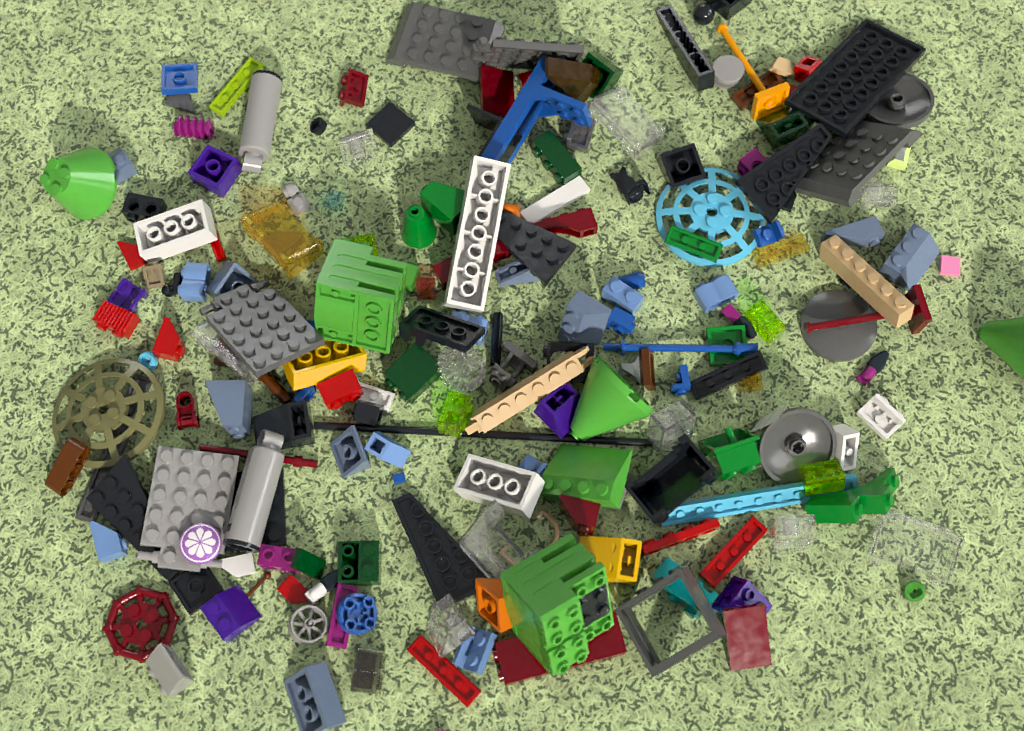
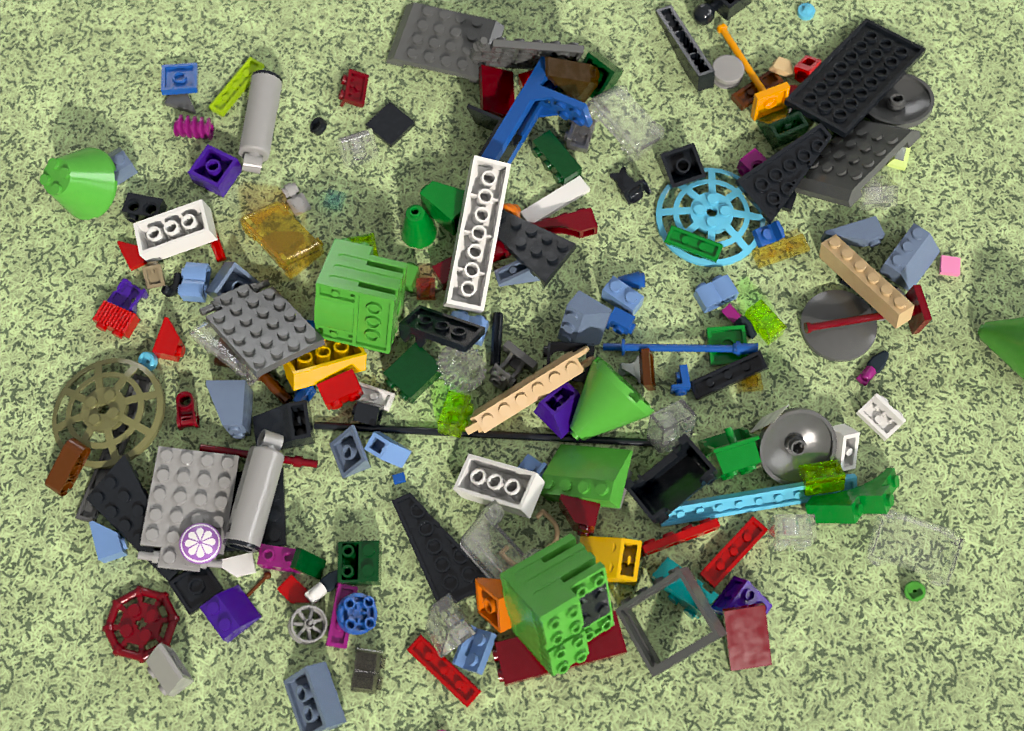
none -> medium azure tile [797,3,815,20]

